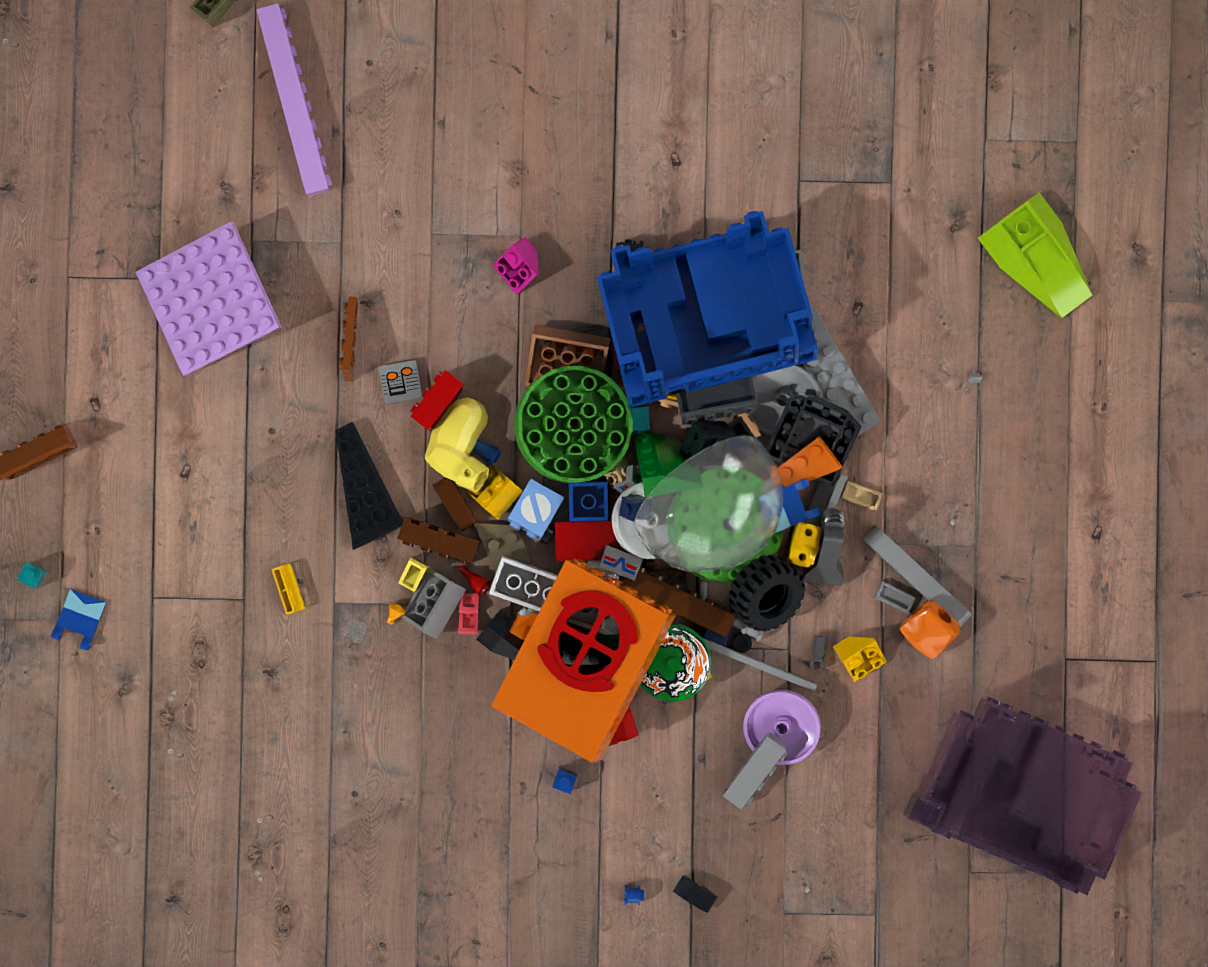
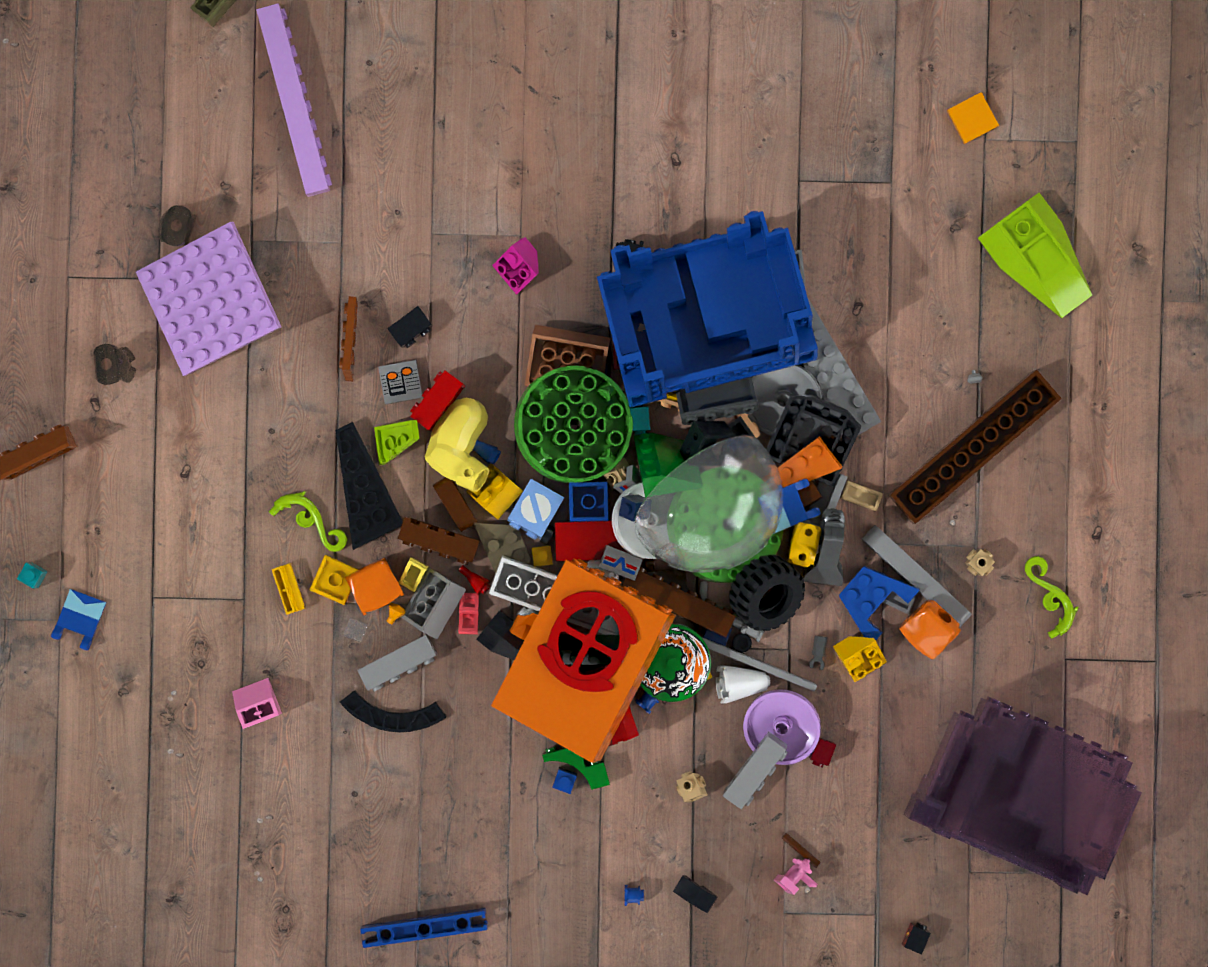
none -> clear smoke piece [93,344,136,386]
none -> clear smoke piece [158,205,196,246]
none -> bright pink slope [232,678,282,729]
none -> lime plant [269,491,347,552]
none -> yellow tile [310,555,359,605]
none -> black tile [340,690,447,733]
none -> orange piece [345,558,404,616]
none -> light grey brick [357,634,437,692]
none -> blue piece [360,908,488,948]
none -> lime wing [374,420,419,465]
none -> black brick [387,306,433,348]
none -> yellow plate [532,545,553,567]
none -> green arch [542,746,610,790]
none -> blue brick [635,690,659,714]
none -> tan brick [676,771,707,803]
none -> white cone [716,665,770,704]
none -> bright pink piece [774,858,818,895]
none -> reddish brown piece [781,833,821,868]
none -> reddish brown brick [797,481,823,509]
none -> dark red brick [809,737,836,768]
none -> blue wing [839,566,920,640]
none -> reddish brown brick [888,369,1062,524]
none -> black brick [902,922,931,955]
none -> light orange tile [947,92,999,144]
none -> tan brick [965,549,995,576]
none -> lime plant [1024,556,1079,639]

